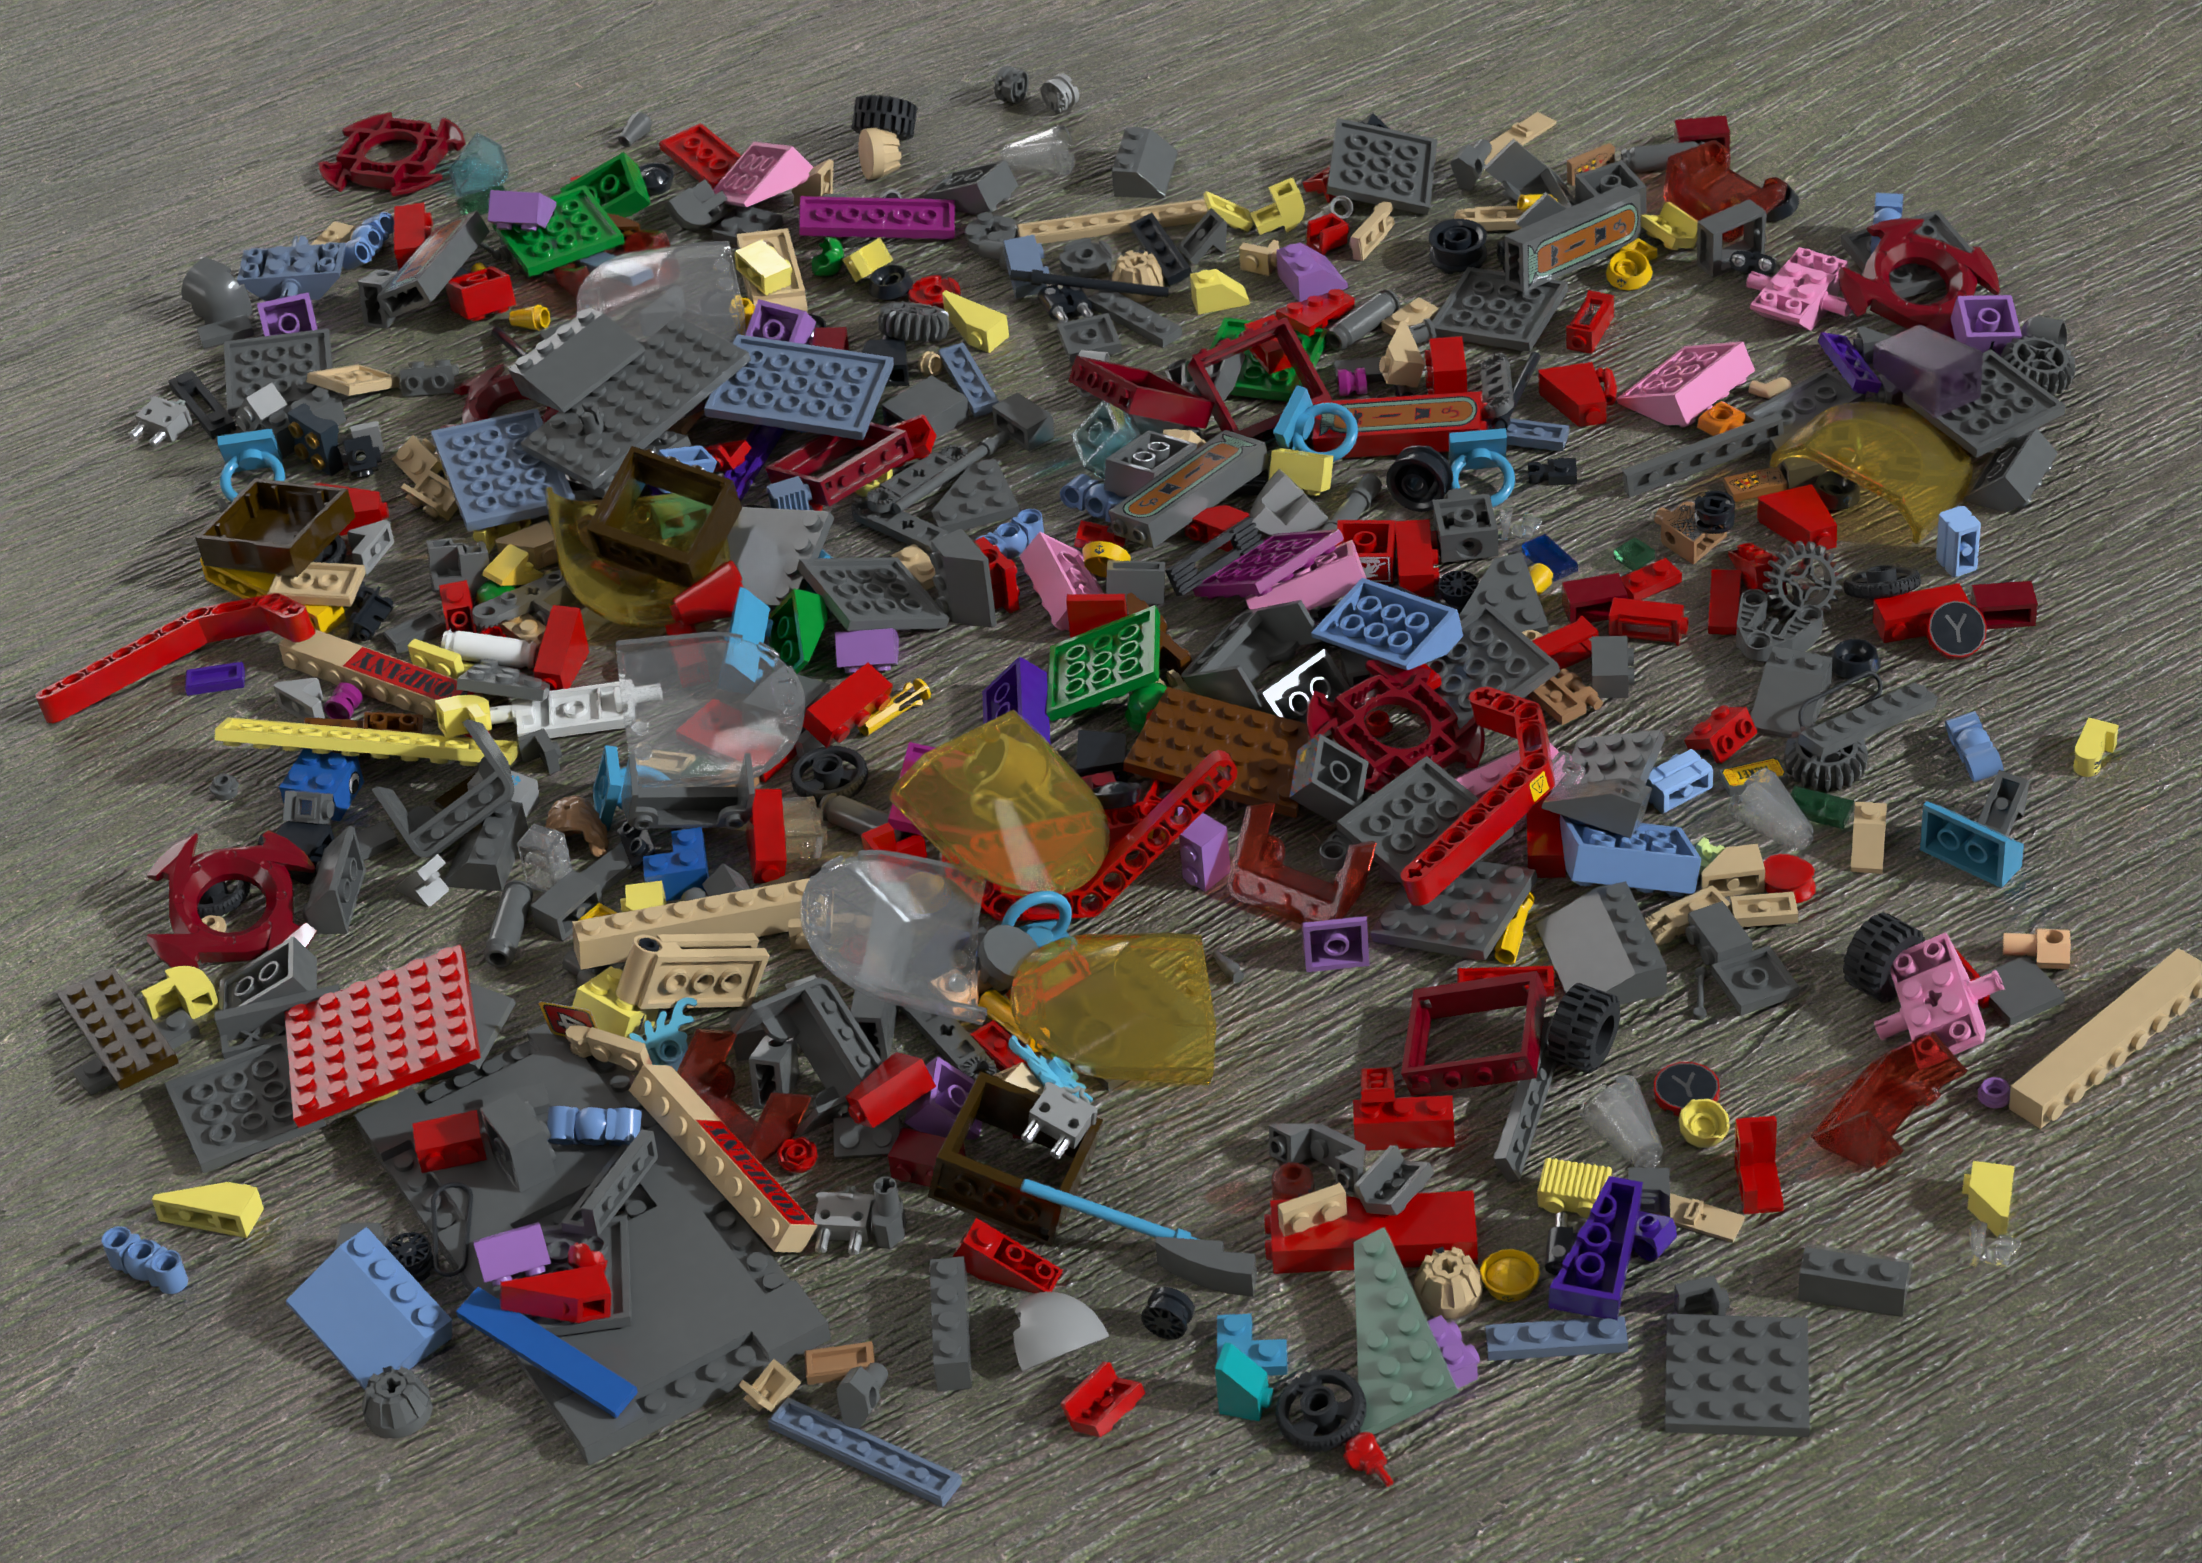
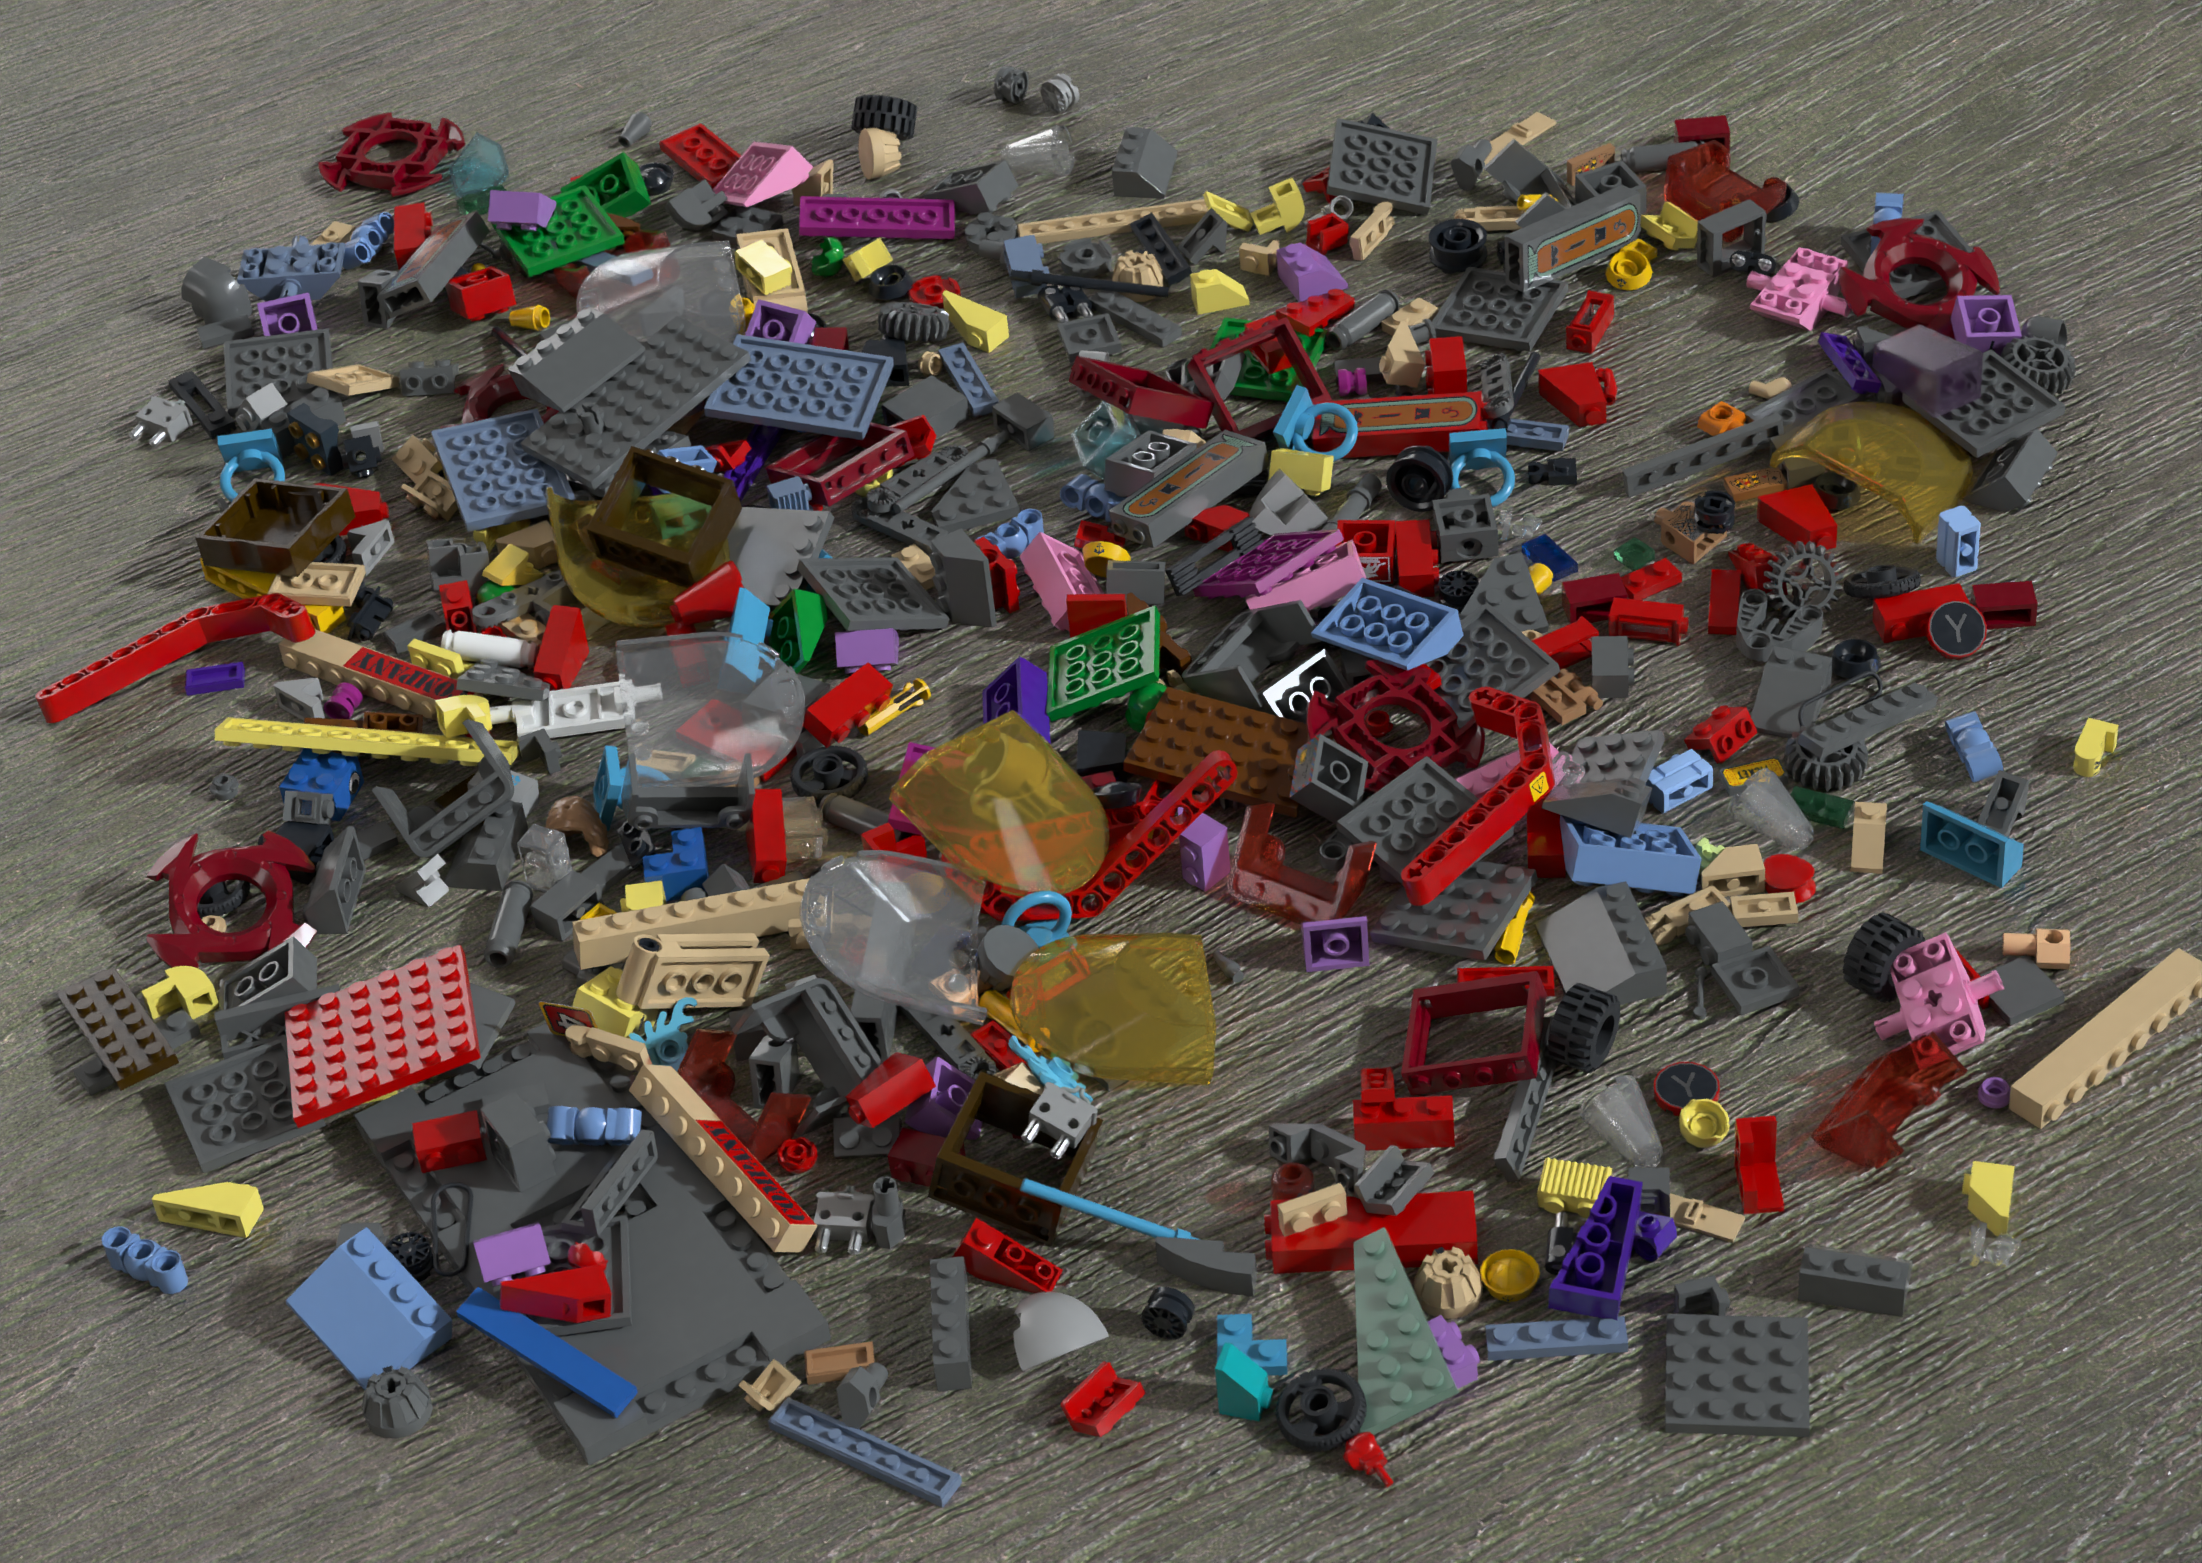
bright pink slope [1616,341,1755,427] -> none

